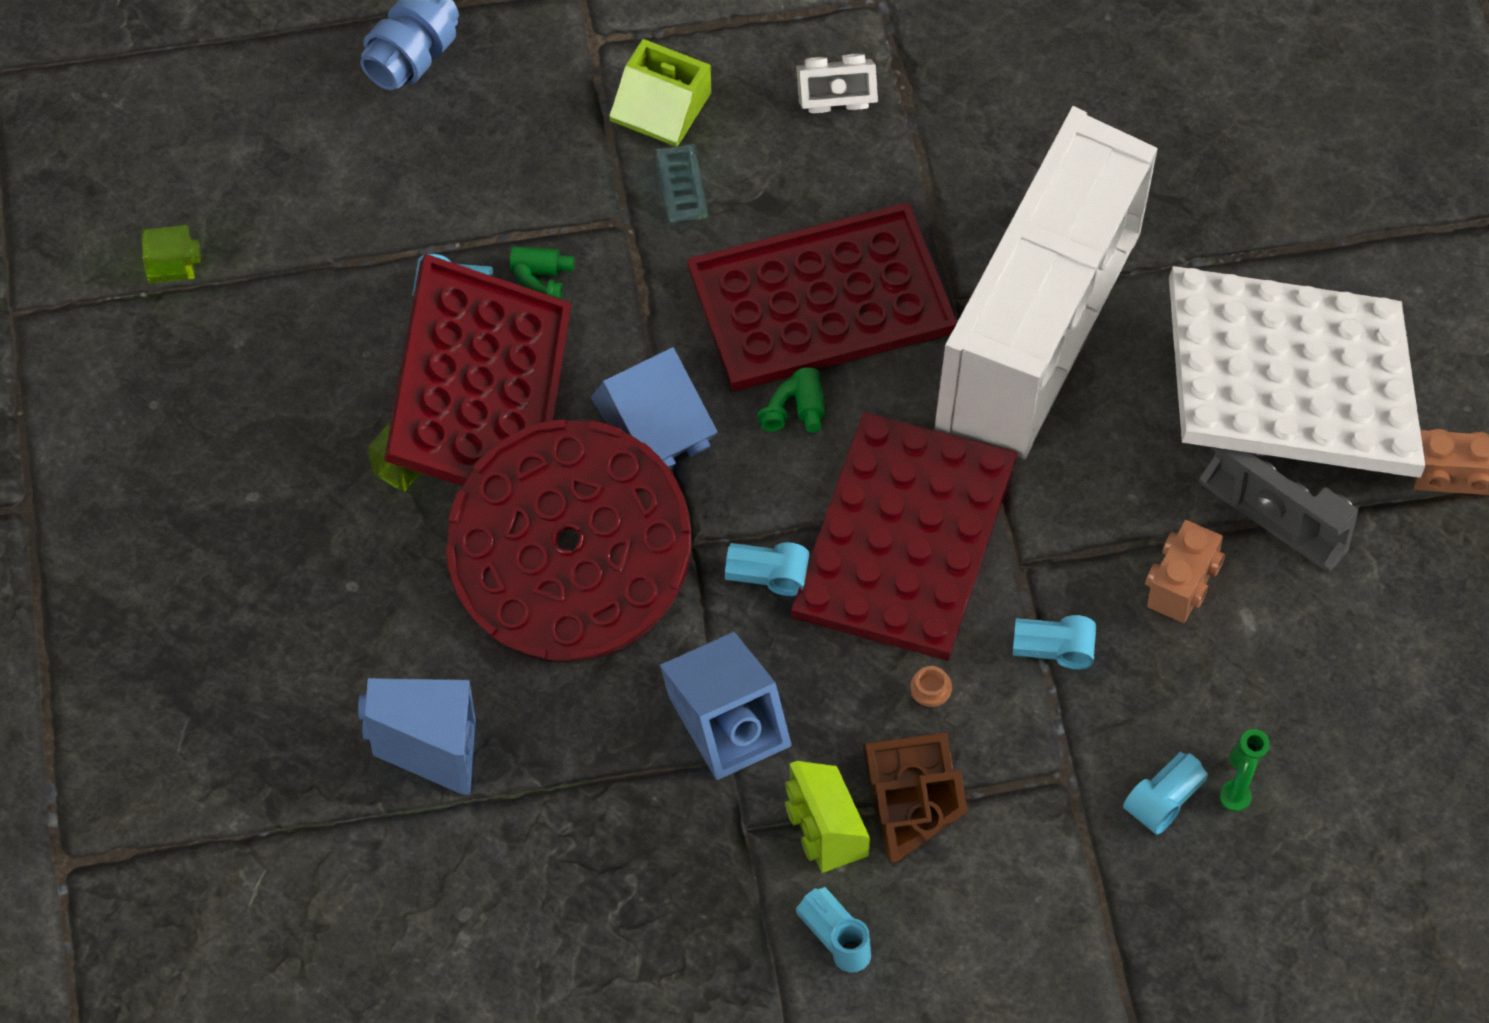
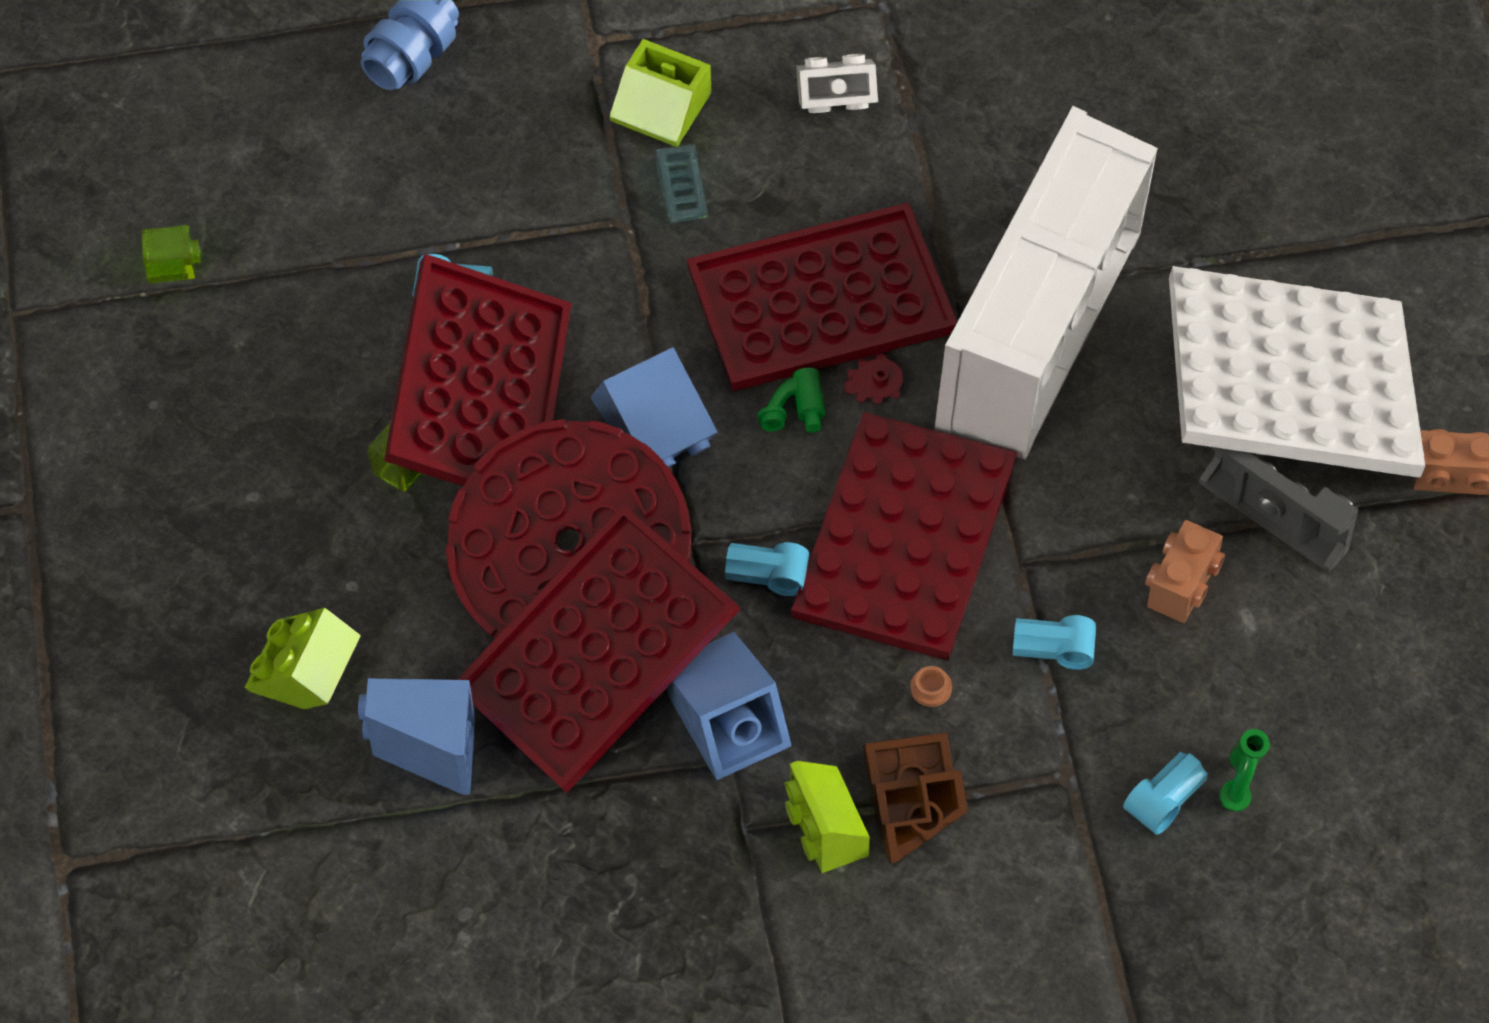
green plant [510,246,575,300] -> none
medium azure piece [796,887,871,973] -> none
none -> lime slope [244,608,361,709]
none -> dark red plate [457,505,741,793]
none -> dark red piece [844,353,904,405]

